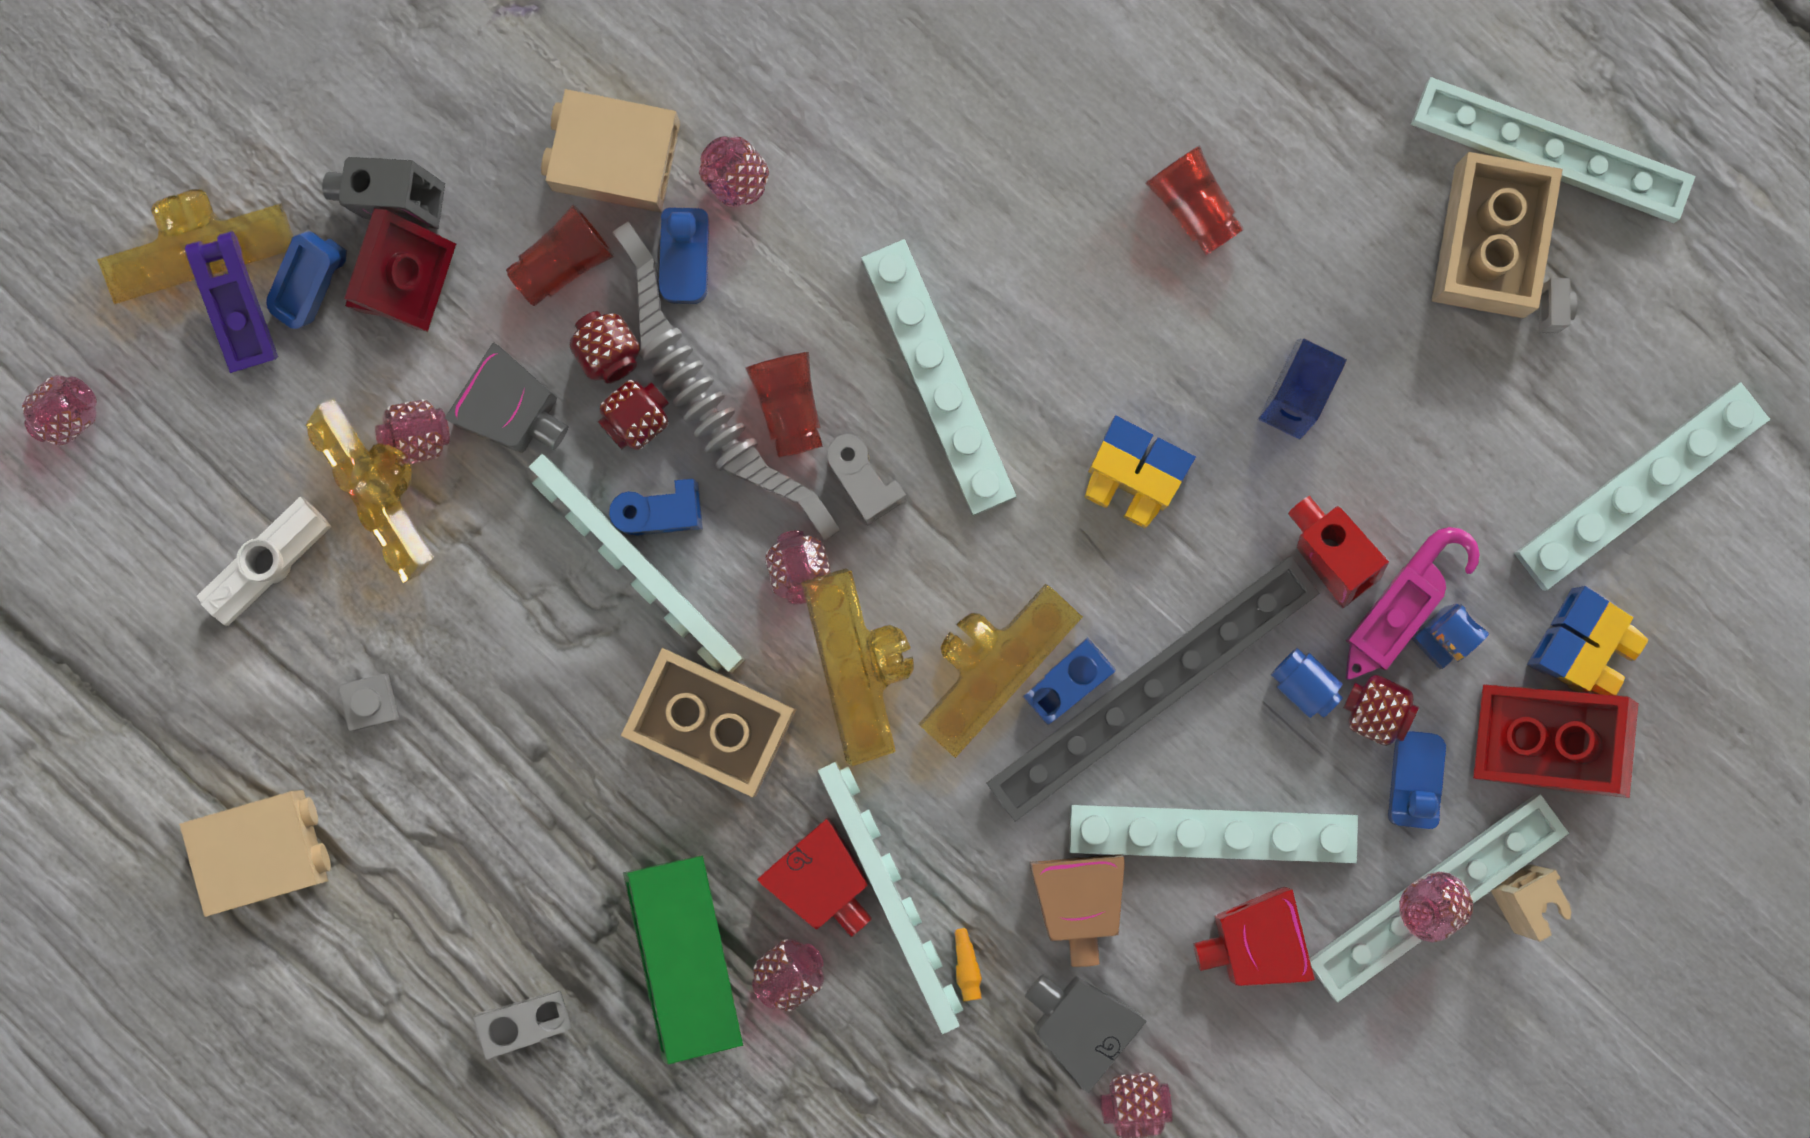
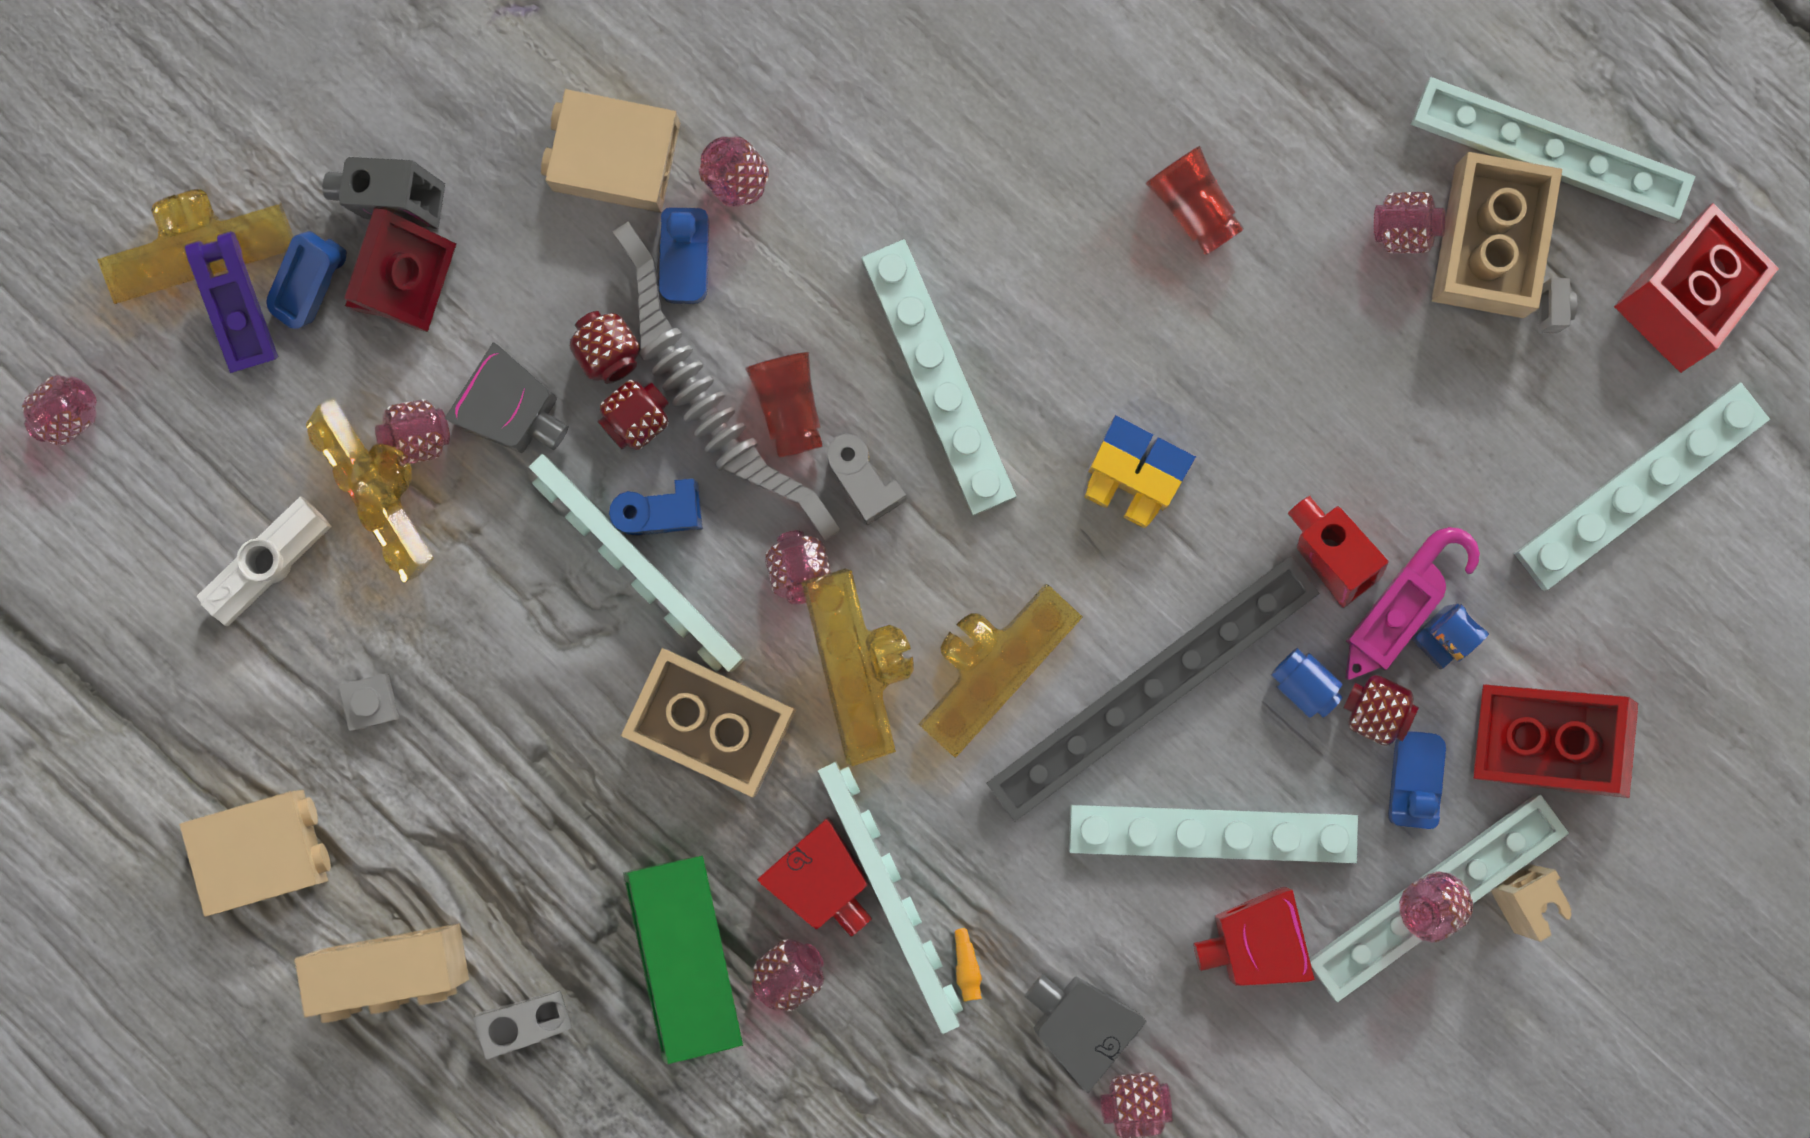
clear red plant [506,204,615,306] -> none
blue leg [1022,637,1116,725] -> none
medium nougat torso [1030,855,1125,967] -> none
clear blue torso [1258,338,1347,440] -> none
hips [1527,586,1648,696] -> none
none -> tan brick [295,923,469,1023]
none -> clear pink head [1374,192,1445,254]
none -> red slope [1614,203,1779,373]

